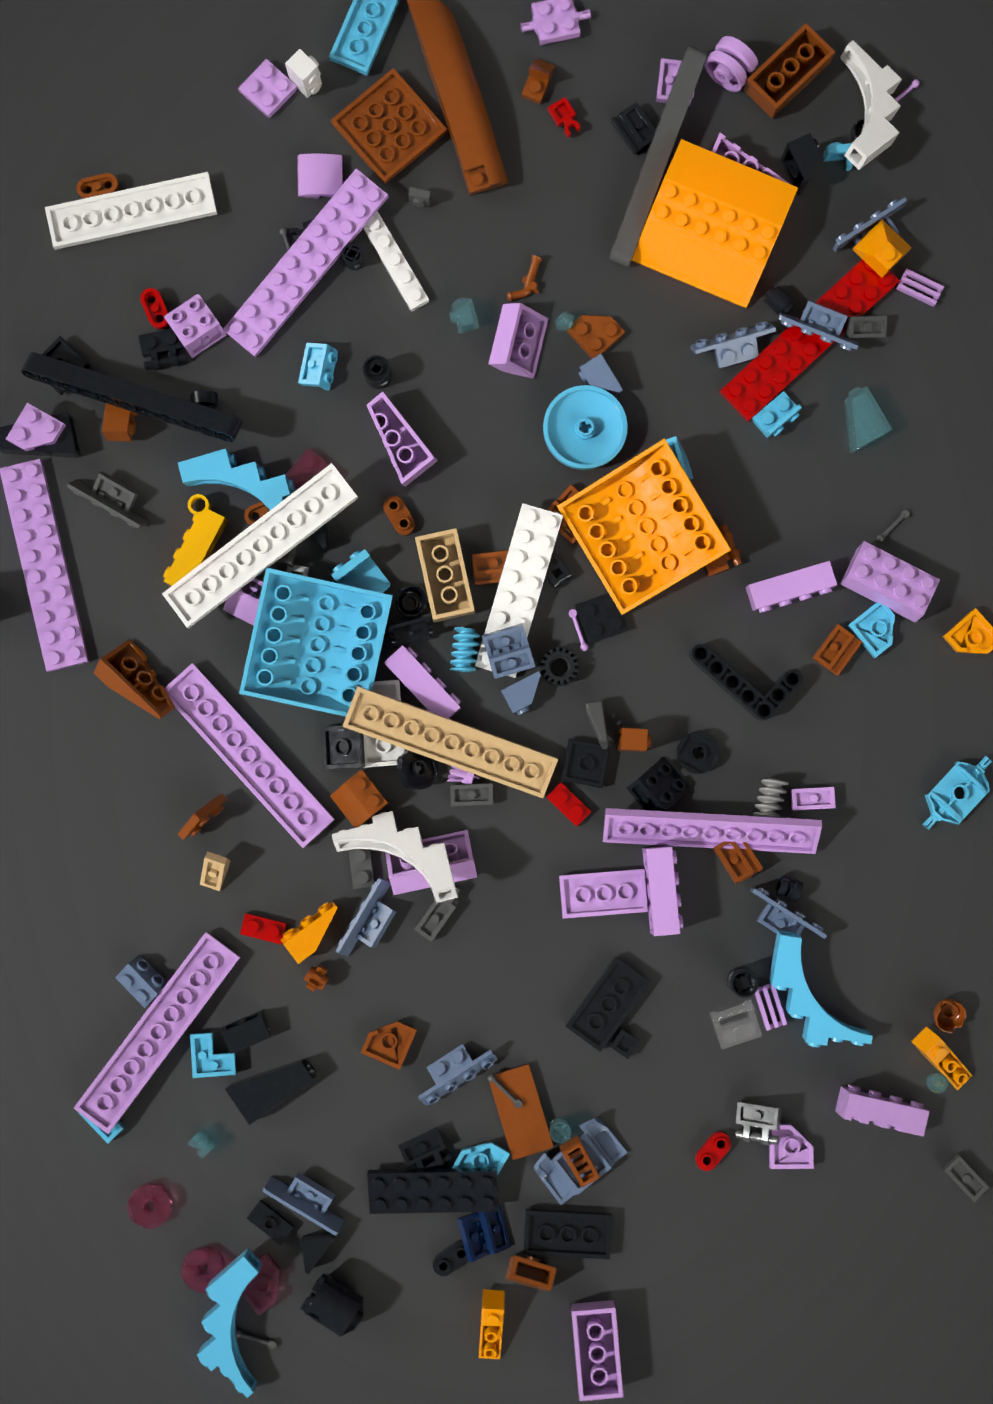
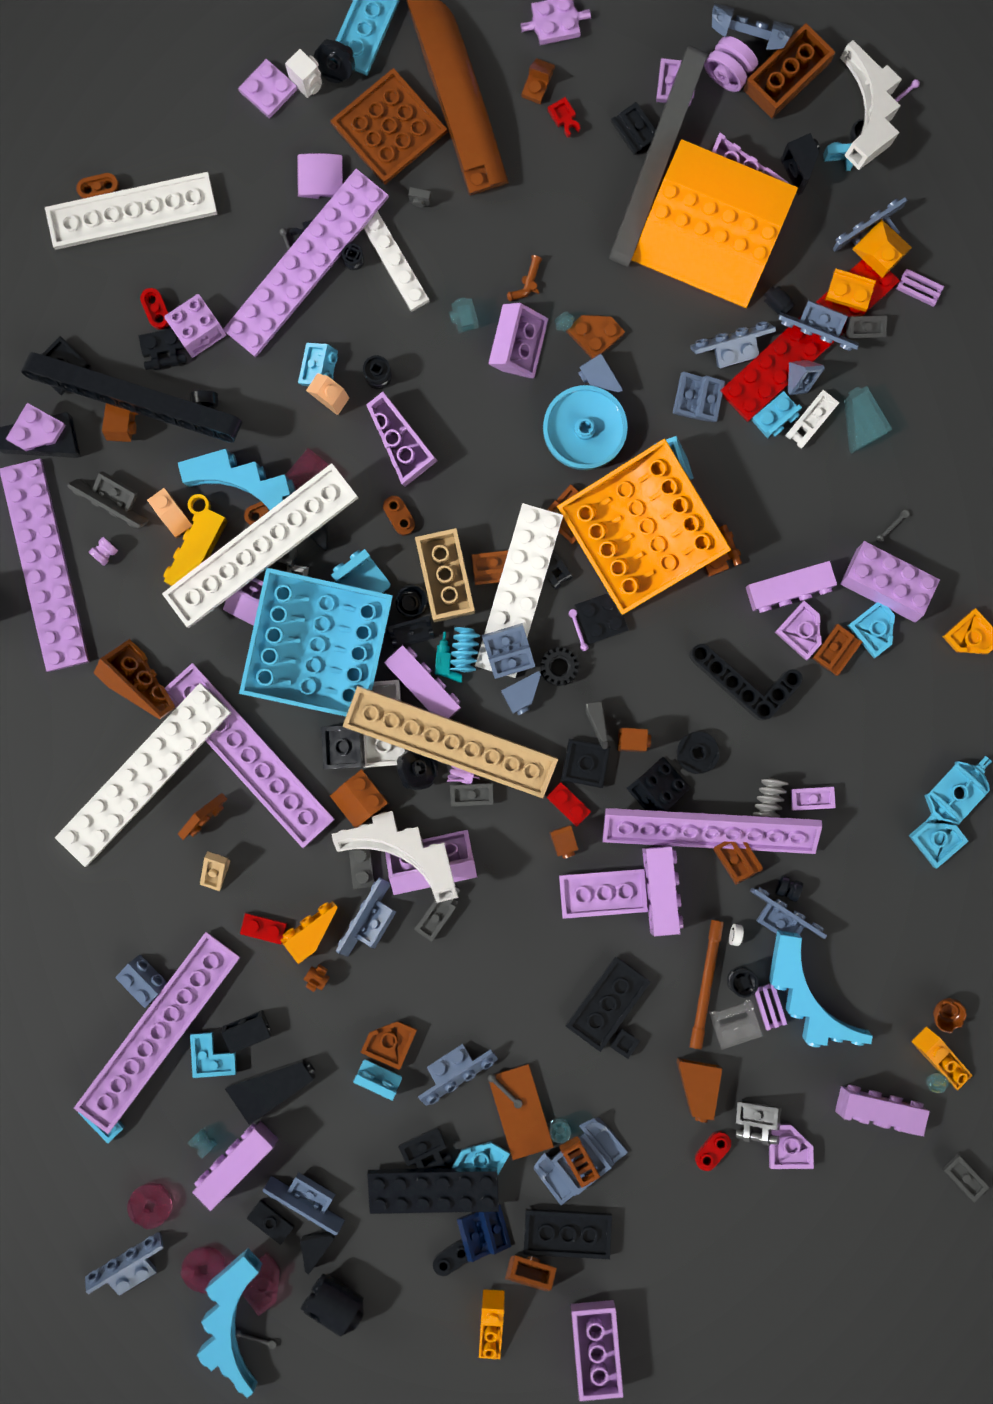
none -> white plate [55,683,232,867]
none -> sand blue bracket [85,1232,163,1296]
none -> lavender wheel [89,537,119,566]
none -> light nougat slope [147,488,192,538]
none -> lavender brick [192,1121,279,1211]
none -> light nougat slope [306,373,349,415]
none -> black plate [313,39,355,83]
none -> medium azure bracket [353,1059,402,1101]
none -> teal piece [435,631,462,683]
none -> dark orange slope [549,825,578,859]
none -> sand blue slope [673,372,725,422]
none -> dark orange slope [677,1058,722,1123]
none -> dark orange piece [689,920,724,1049]
none -> sand blue piece [712,3,794,49]
none -> white tile [729,924,744,946]
none -> lavender plate [775,601,822,660]
none -> white plate [785,390,839,449]
none -> sand blue slope [788,360,825,395]
none -> light orange plate [825,269,876,312]
none -> medium azure plate [909,822,968,869]

